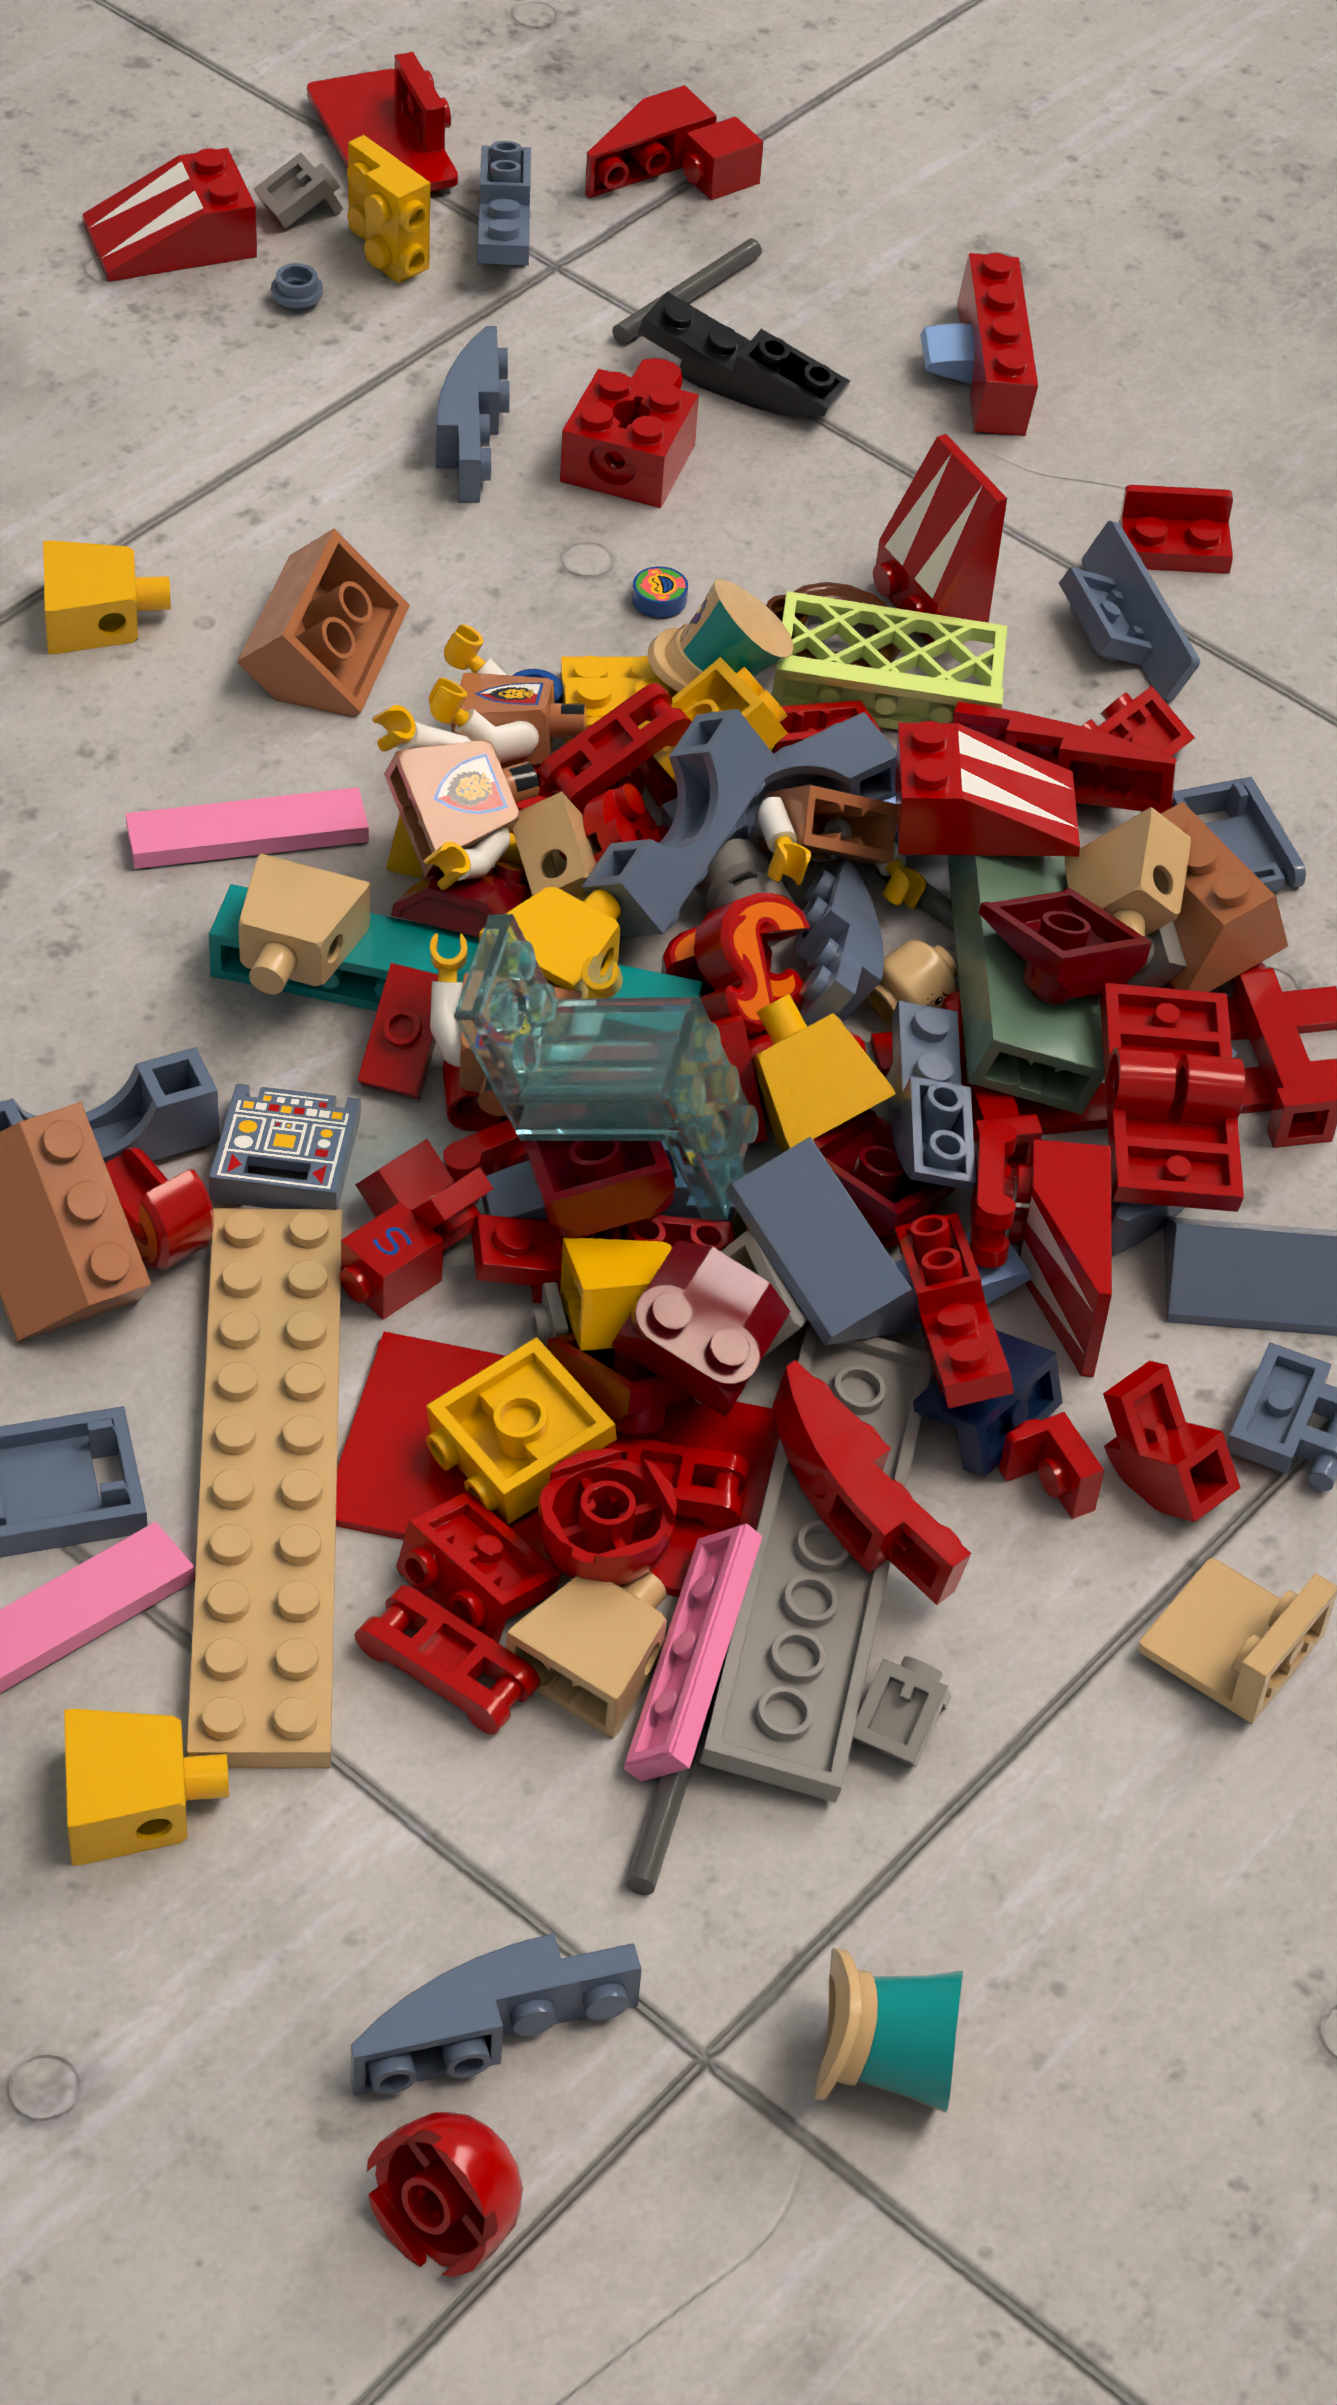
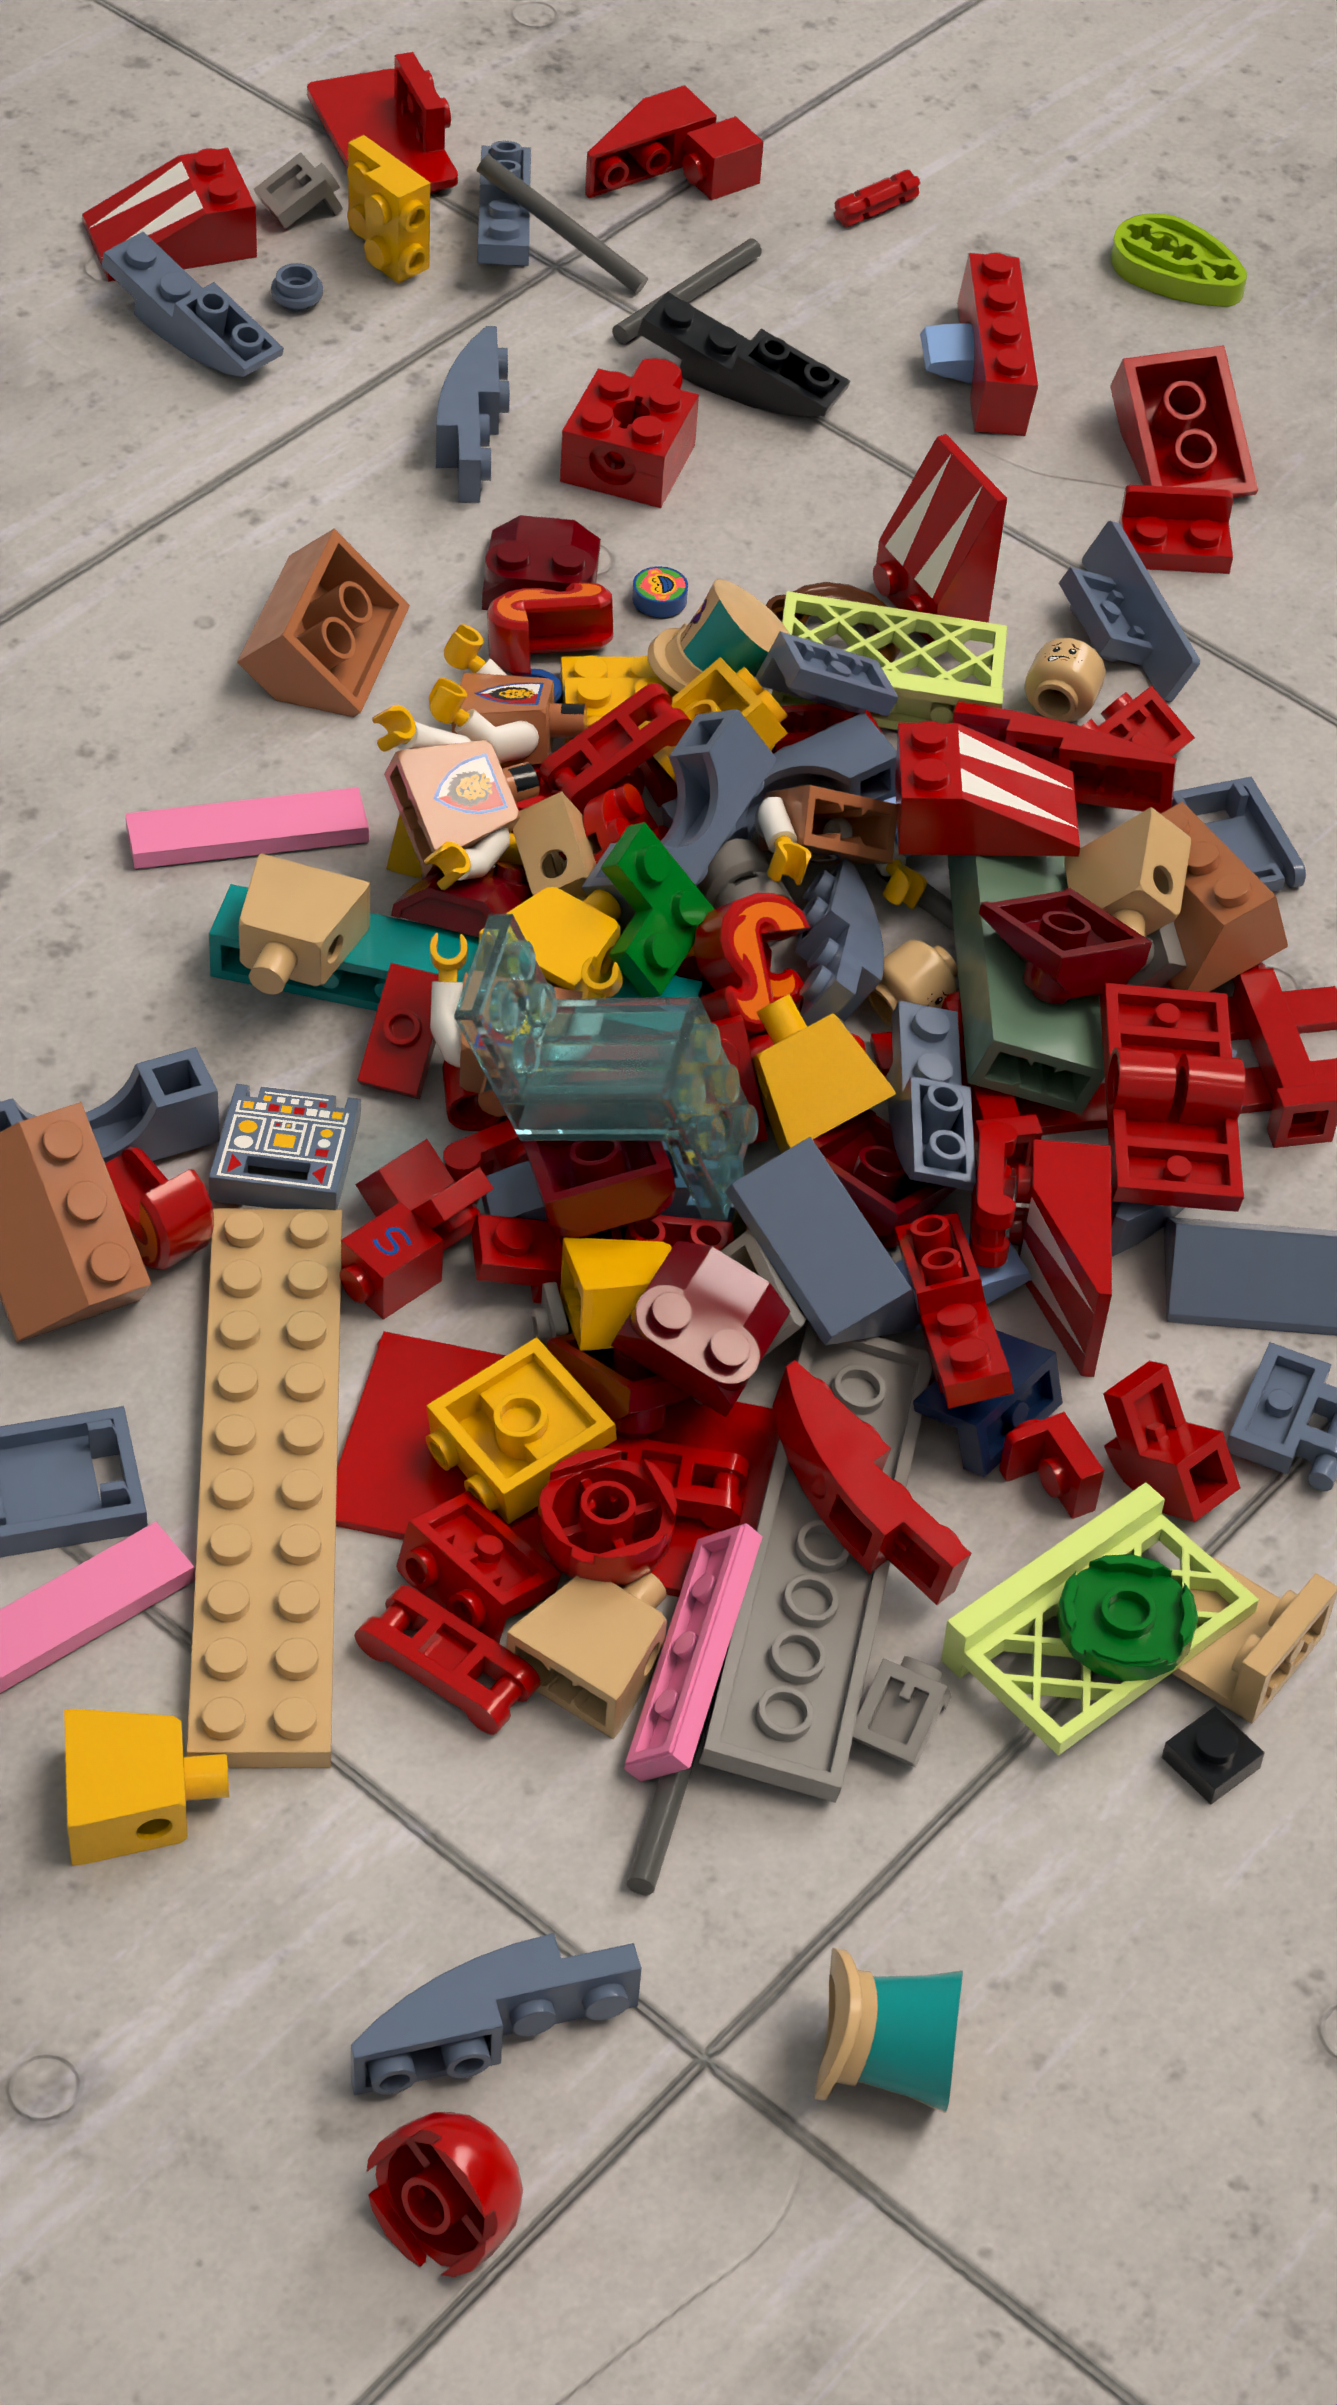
yellow torso [43,540,171,654] -> none
none -> sand blue slope [102,231,284,377]
none -> dark grey bar [476,155,648,294]
none -> dark red slope [482,515,601,610]
none -> red animal [487,582,614,676]
none -> green plate [600,822,715,999]
none -> sand blue bracket [756,631,899,716]
none -> red axle [833,170,921,227]
none -> yellowish green fence [941,1482,1259,1756]
none -> tan head [1024,638,1106,722]
none -> green tile [1057,1554,1198,1681]
none -> red slope [1110,345,1258,498]
none -> lime piece [1111,213,1247,307]
none -> black plate [1161,1706,1265,1805]

